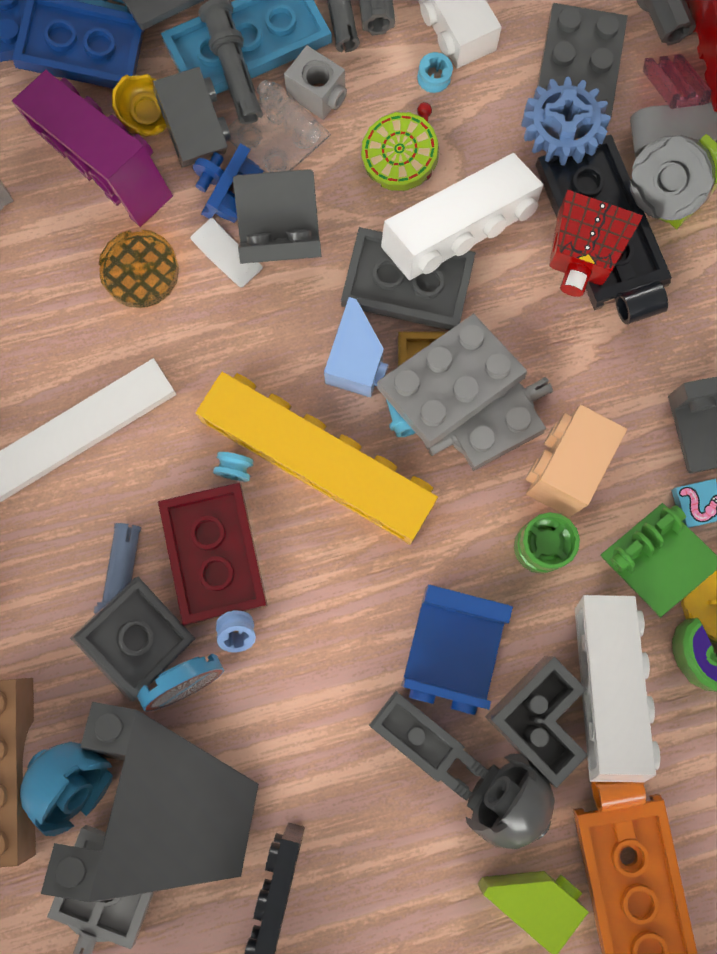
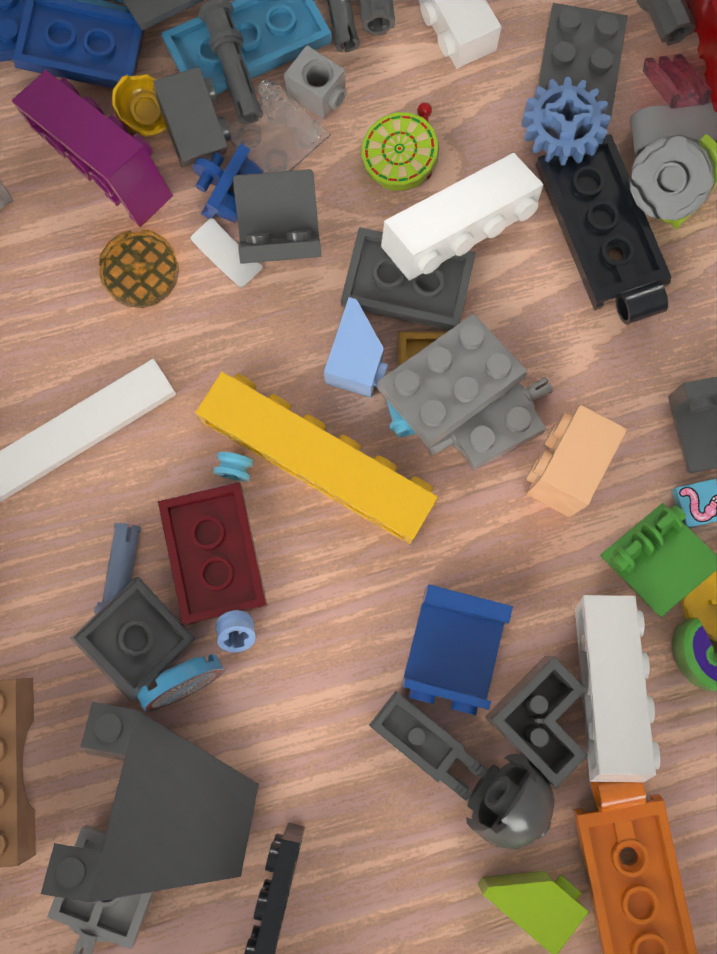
dark azure cylinder [20,742,113,836] -> none
medium azure bush [417,52,453,93] -> none
bright green wheel [514,512,580,574] -> none
red torso [549,190,643,297] -> none

